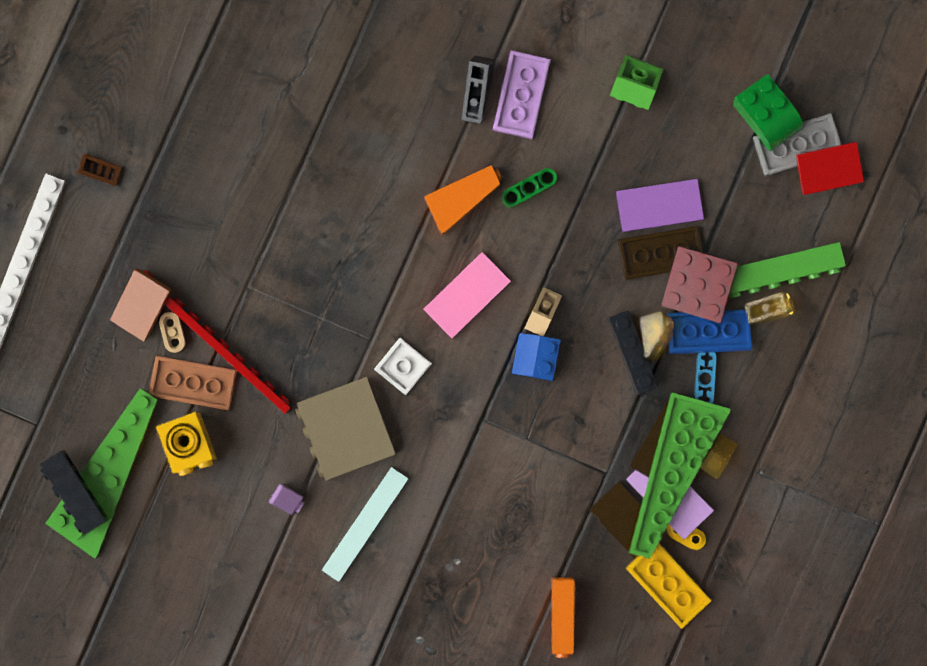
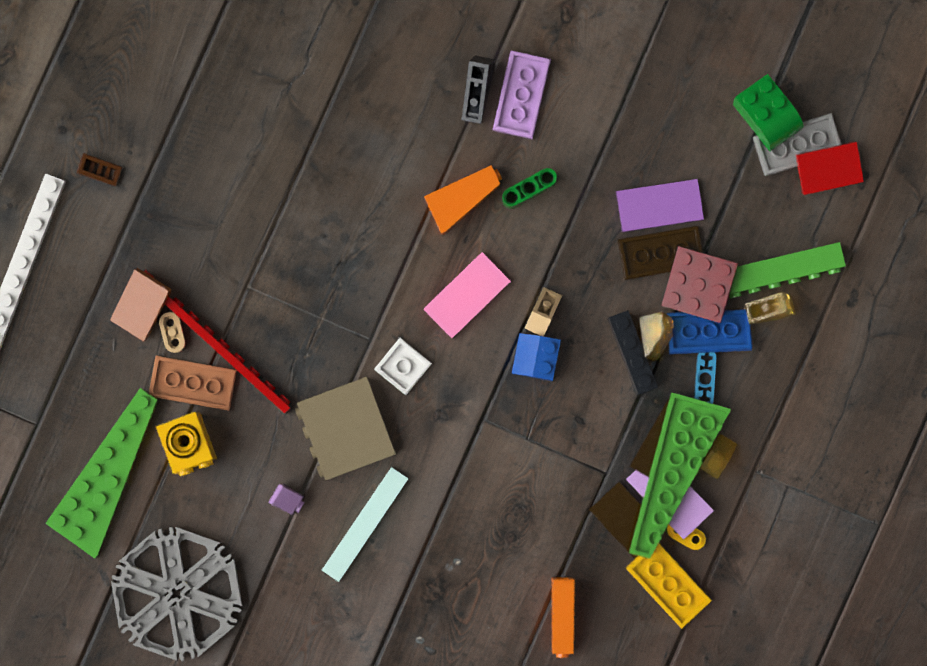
black brick [40,450,109,535] -> none
bright green slope [610,55,663,110] -> none
none -> light grey plate [111,527,243,661]

